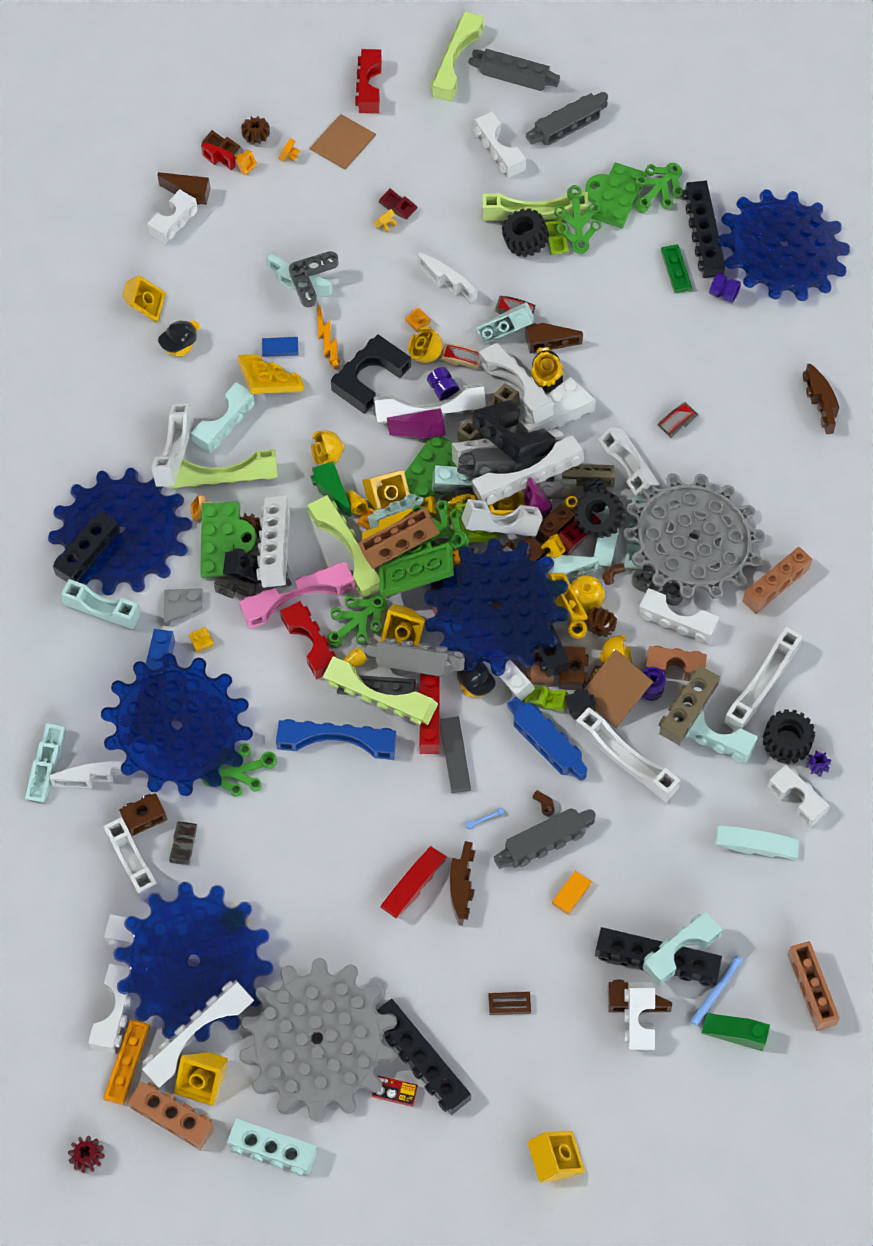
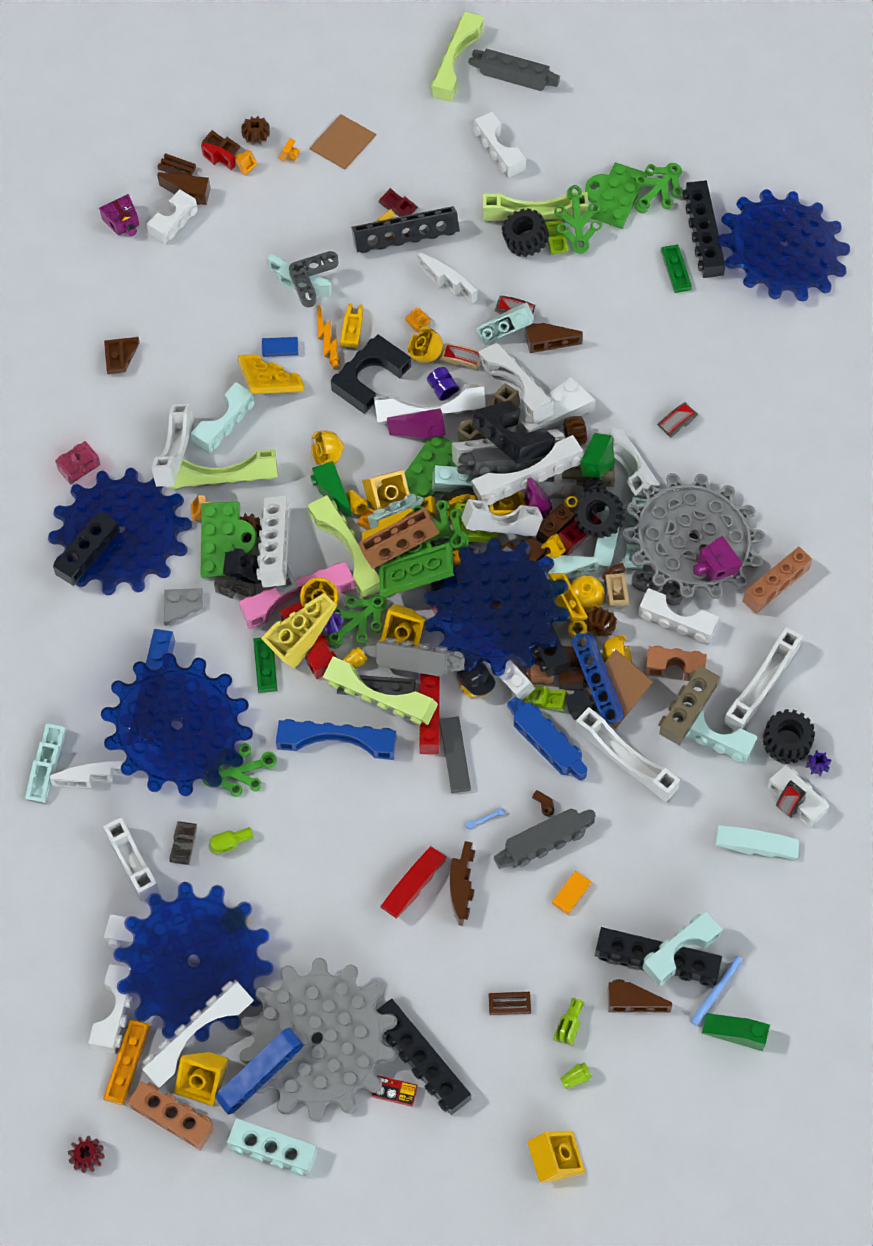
light aqua arch [61,579,141,630] -> none
reddish brown brick [119,793,168,837] -> none
yellow slope [122,275,166,323] -> none
black hair [158,320,200,357] -> none
yellow tile [189,627,214,653] -> none
red arch [355,49,382,113] -> none
dark grey hinge [526,92,608,145] -> none
yellow hair [531,347,563,393] -> none
white arch [624,982,655,1050] -> none
dark purple wheel [642,667,666,701] -> none
dark purple wheel [709,272,741,303] -> none
nougat brick [787,941,840,1031] -> none
reddish brown slope [803,364,839,434] -> none
none -> clear pink brick [55,441,101,485]
none -> magenta torso [99,194,139,236]
none -> reddish brown wing [104,337,140,374]
none -> reddish brown tile [157,153,196,176]
none -> lime arm [209,827,254,854]
none -> blue beam [215,1028,304,1115]
none -> green tile [253,637,278,693]
none -> light yellow wedge [261,593,338,669]
none -> yellow cylinder [300,577,339,607]
none -> dark purple gear [322,611,344,634]
none -> yellow hinge [340,303,364,348]
none -> black brick [351,206,460,253]
none -> lime arm [553,998,584,1045]
none -> lime cone [560,1062,592,1089]
none -> reddish brown gear [563,416,587,446]
none -> blue beam [572,633,624,723]
none -> green slope [581,433,615,478]
none -> tan slope [605,573,629,606]
none -> magenta torso [693,536,743,581]
none -> slope [776,780,806,818]

